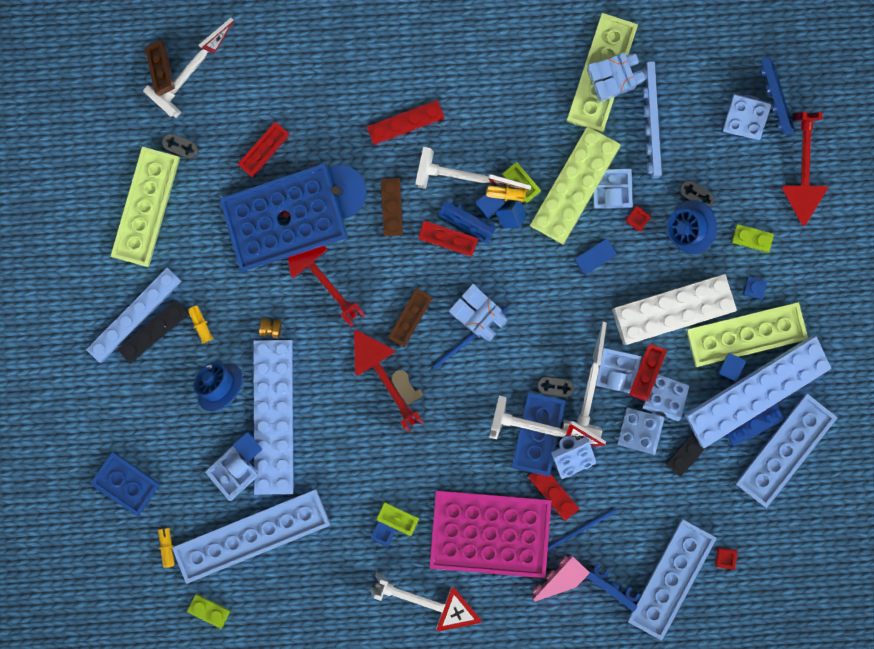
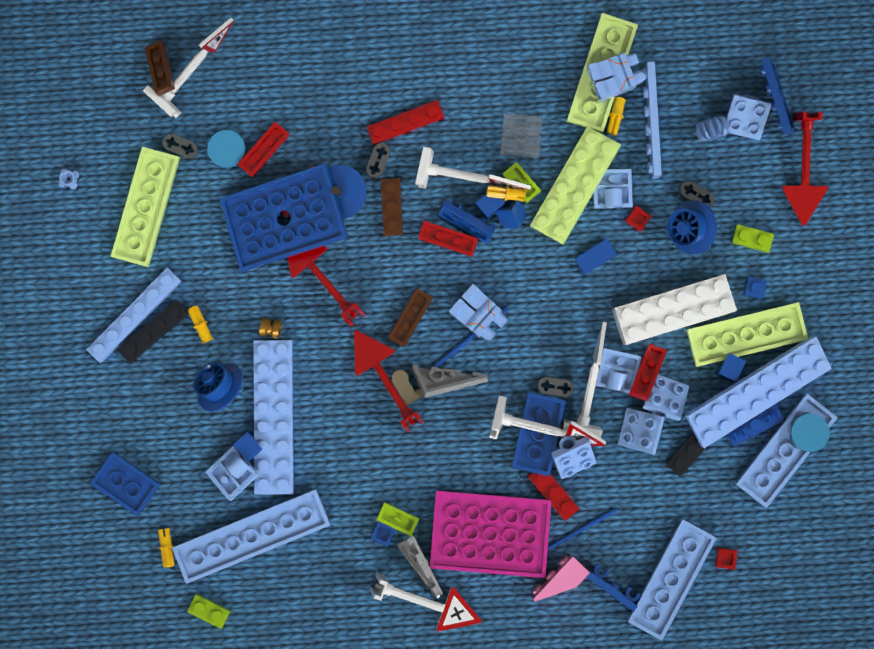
none -> light blue plate [58,169,79,189]
none -> dark azure tile [207,130,246,169]
none -> dark grey beam [366,143,390,179]
none -> light grey wing [396,535,443,599]
none -> light grey wing [412,365,488,398]
none -> clear brick [500,114,542,159]
none -> yellow axle [607,97,626,136]
none -> medium blue gear [695,116,729,142]
none -> dark azure tile [790,413,830,452]

